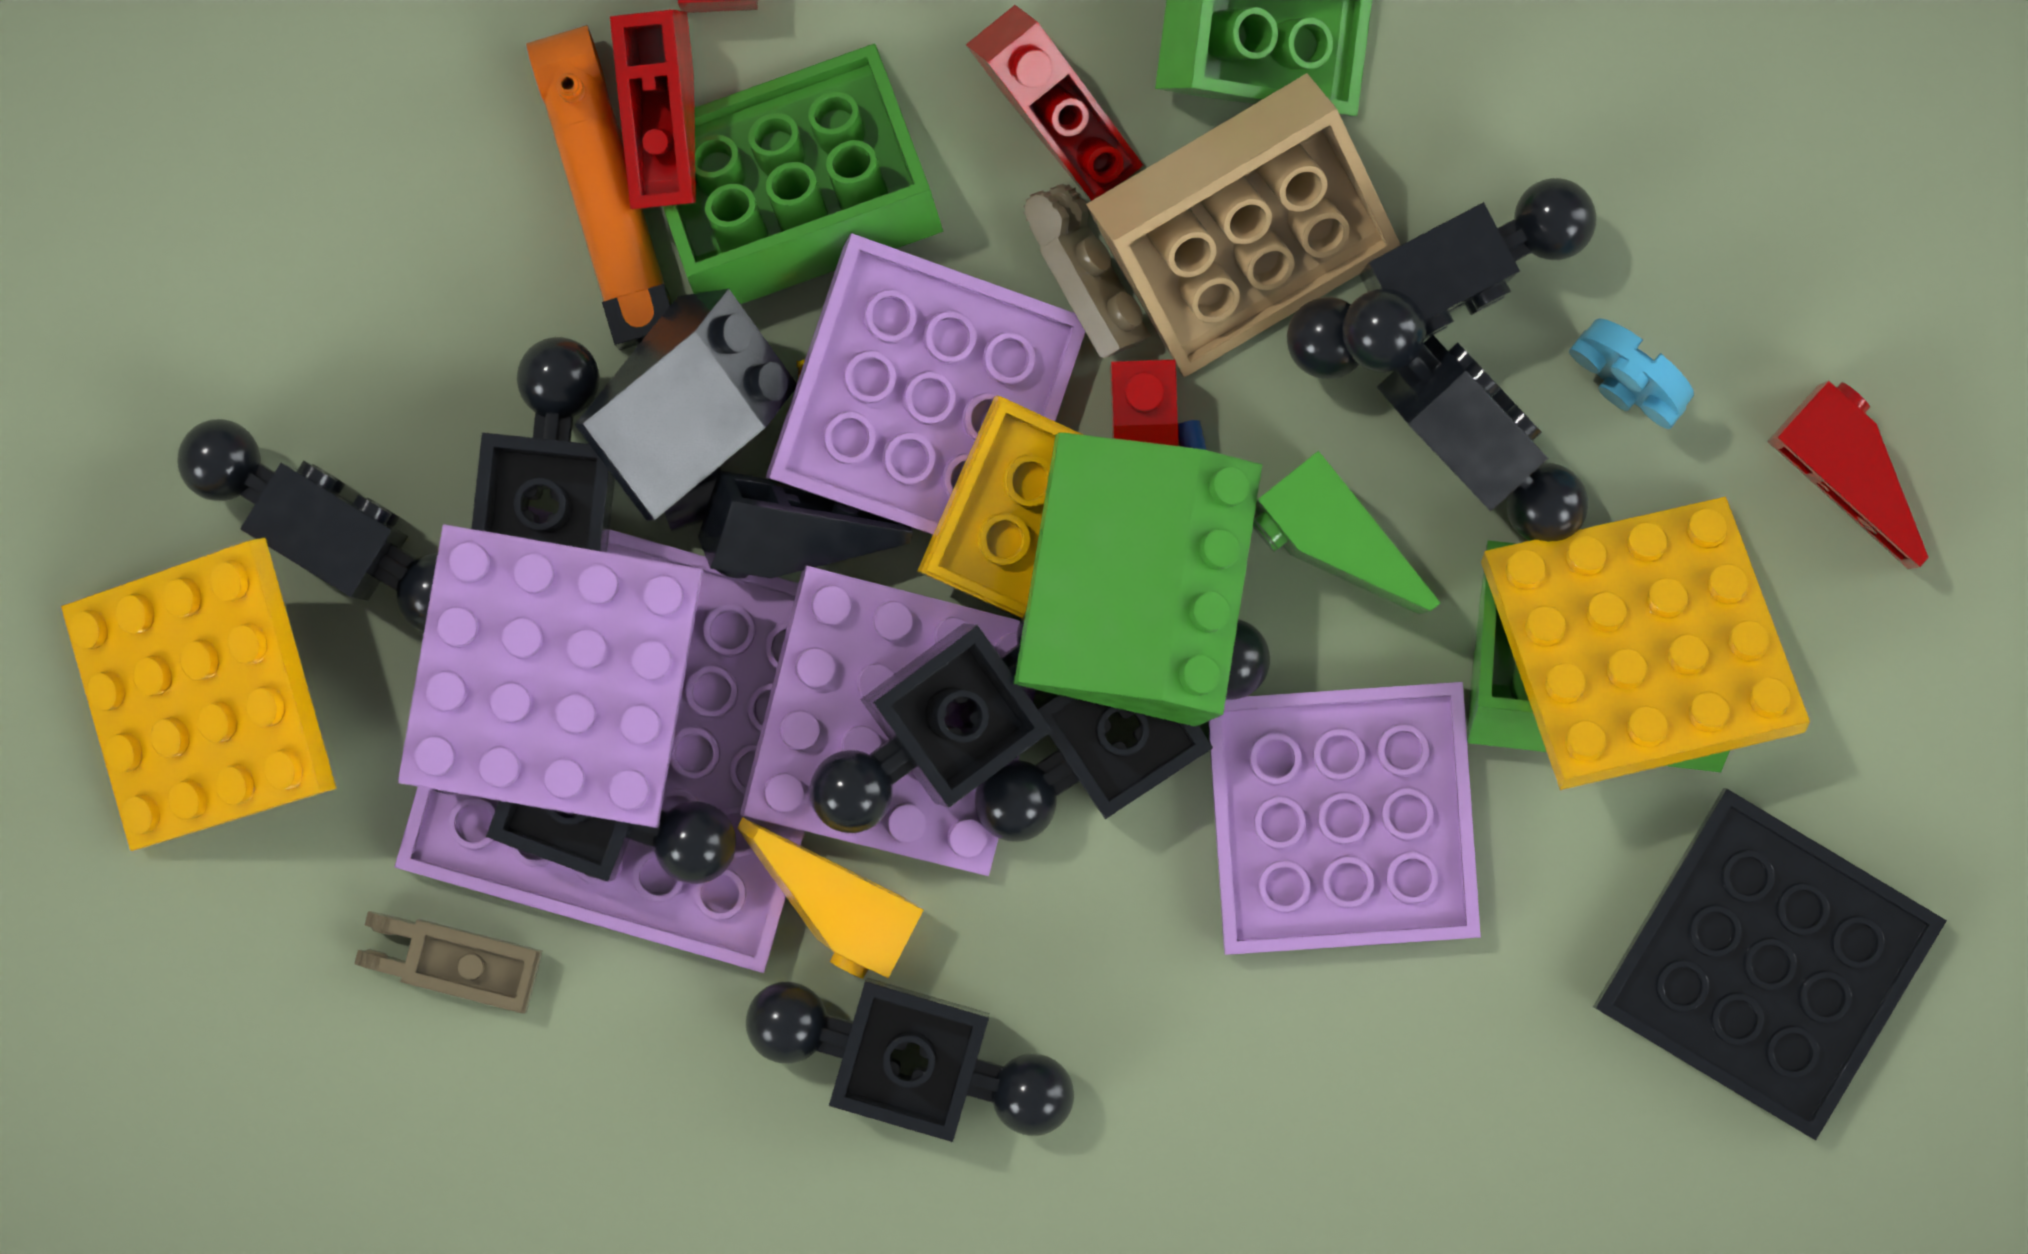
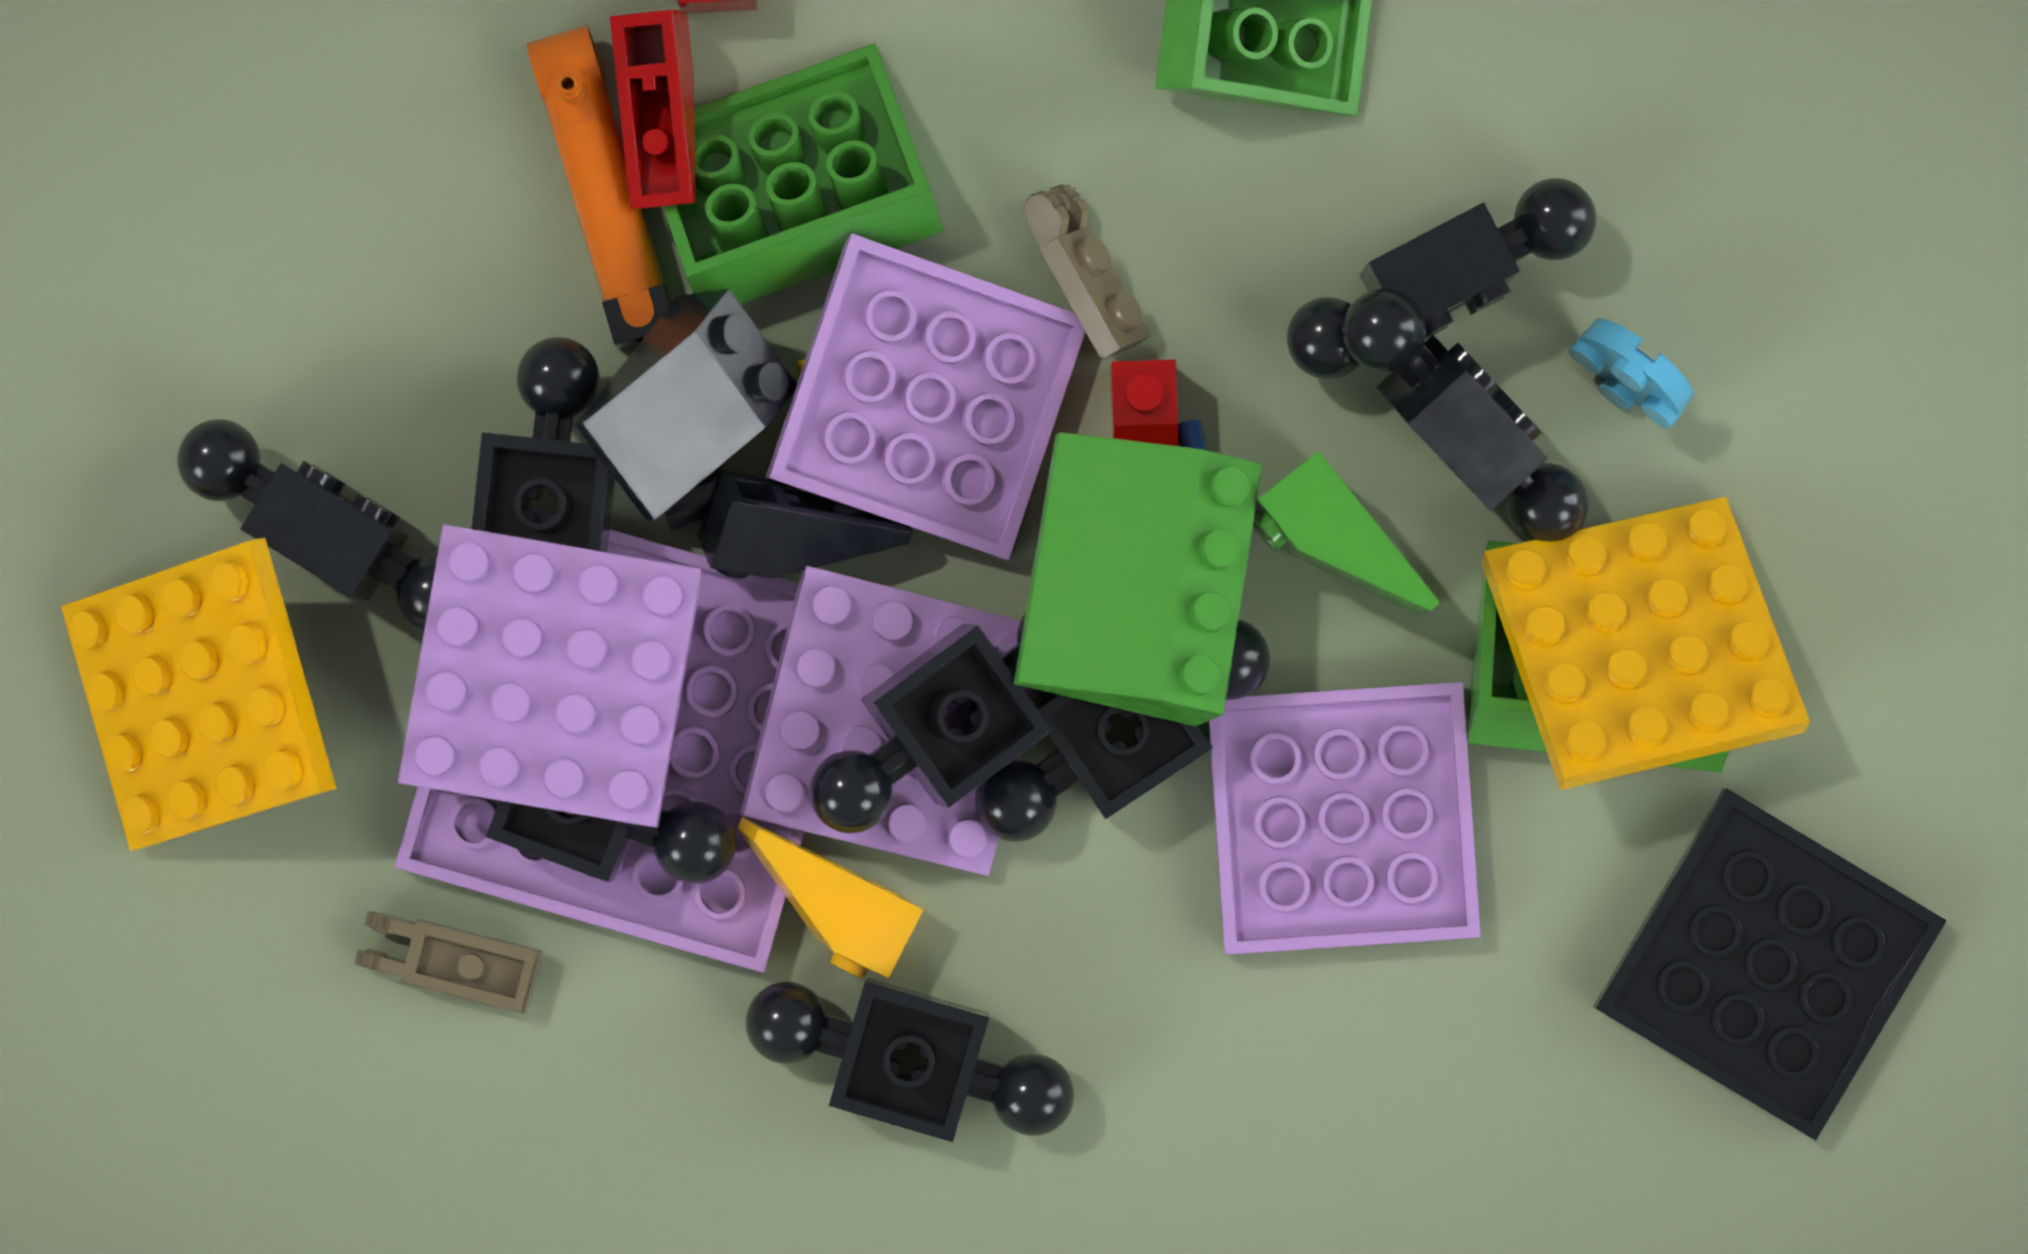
yellow tile [917,396,1083,618] -> none
red slope [966,5,1143,201] -> none
tan slope [1086,73,1401,378] -> none
red slope [1767,381,1929,569] -> none

